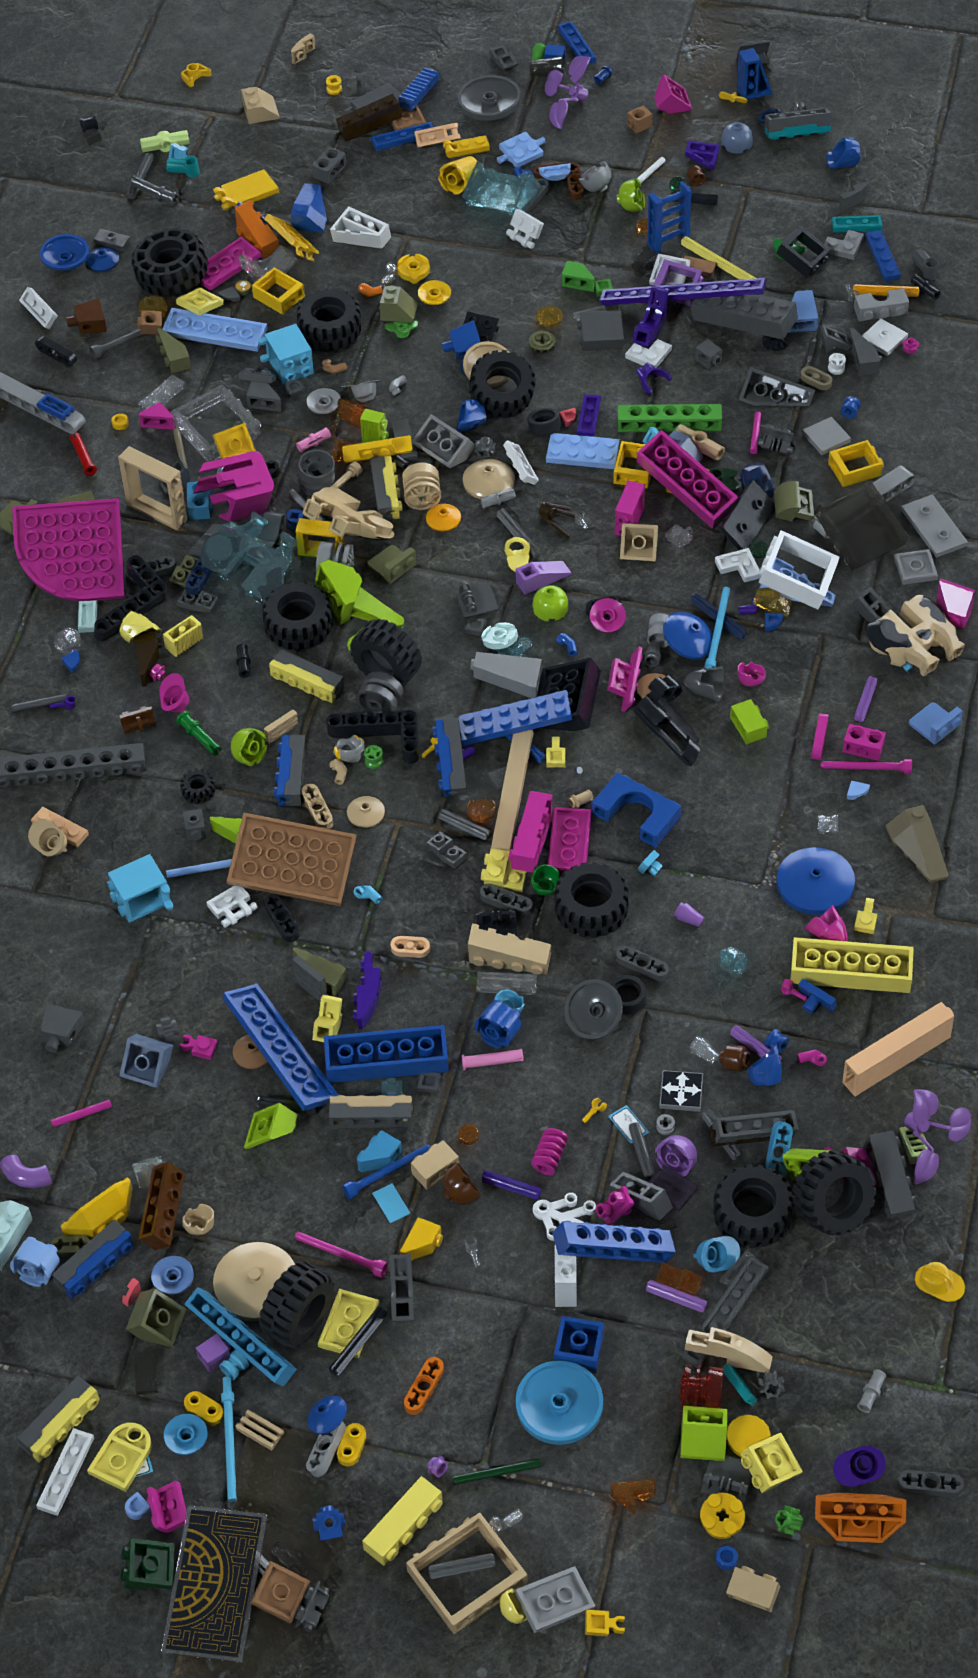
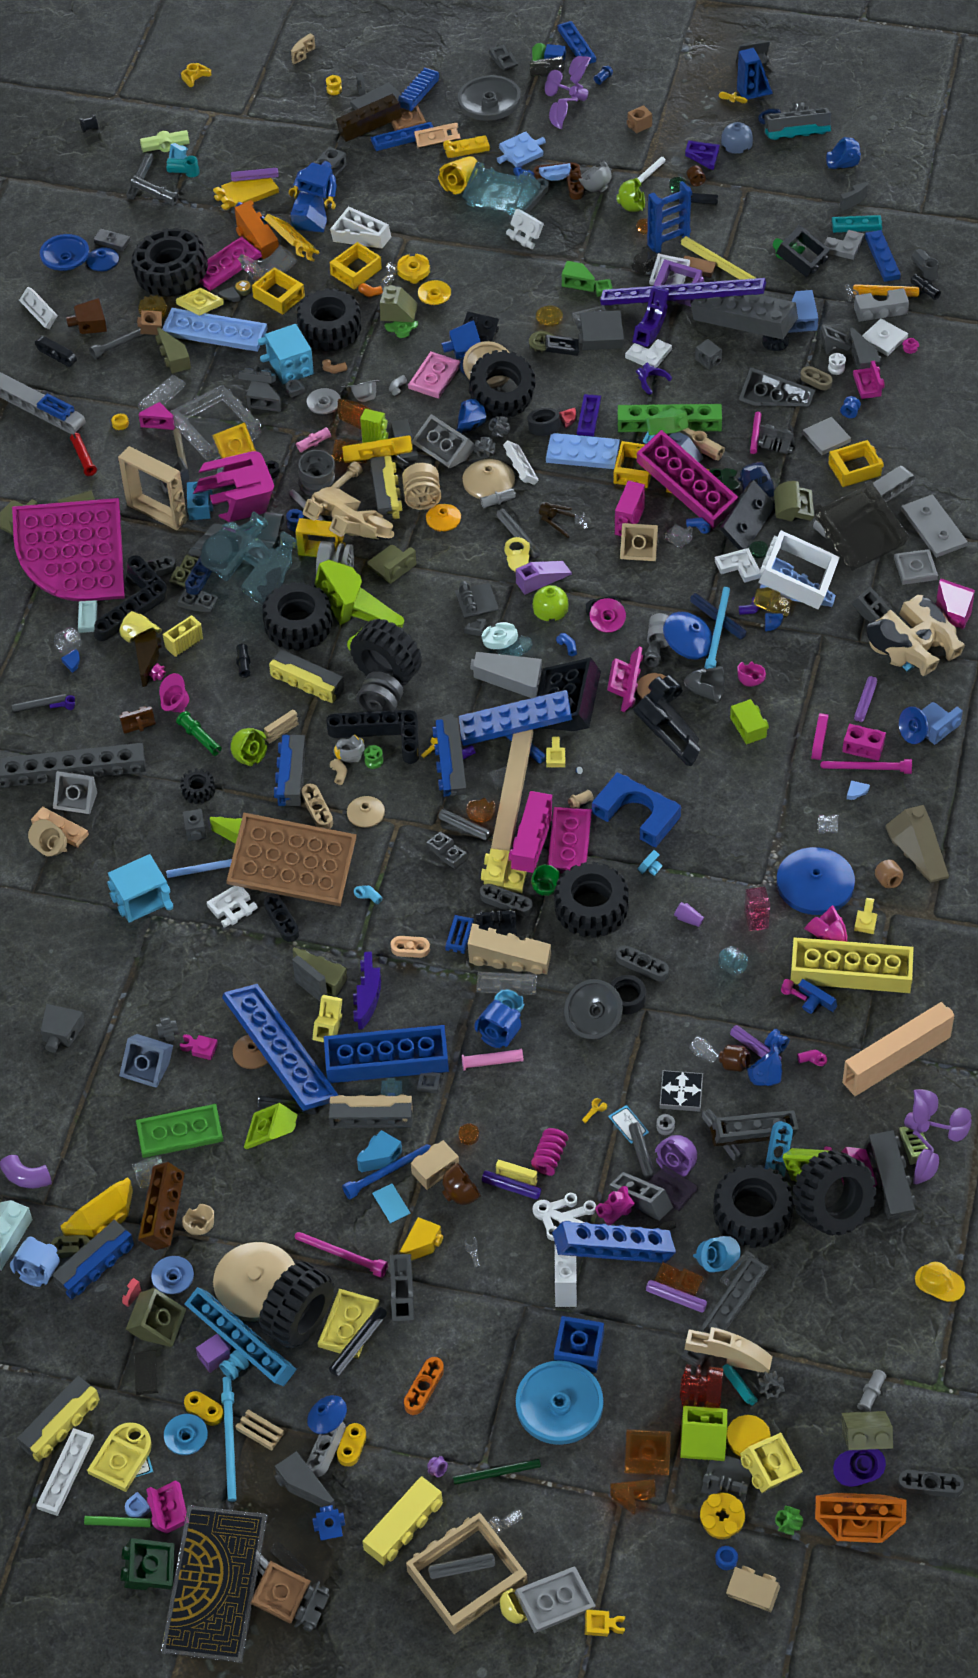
dark pink bar [51,1100,112,1127] -> none
tan slope [241,87,279,124] -> none
dark pink slope [654,74,692,114] -> none
none -> light grey slope [53,771,97,814]
none -> bright green bar [84,1516,152,1528]
none -> bright green tile [136,1104,224,1158]
none -> medium lavender axle [231,168,279,182]
none -> dark grey slope [274,1451,336,1509]
none -> blue torso [289,161,337,210]
none -> yellow window [330,242,382,290]
none -> bright pink tile [408,351,460,399]
none -> blue tile [445,915,474,954]
none -> dark grey gear [489,416,510,438]
none -> light yellow tile [496,1159,538,1186]
none -> black tile [544,335,579,356]
none -> clear orange slope [625,1429,671,1475]
none -> bright green slope [646,408,688,435]
none -> blue arm [686,517,711,534]
none -> clear pink brick [744,887,770,931]
none -> olive brick [842,1411,893,1450]
none -> dark pink bracket [853,361,885,399]
none -> medium nougat head [875,859,904,888]
none -> blue dish [899,707,928,744]

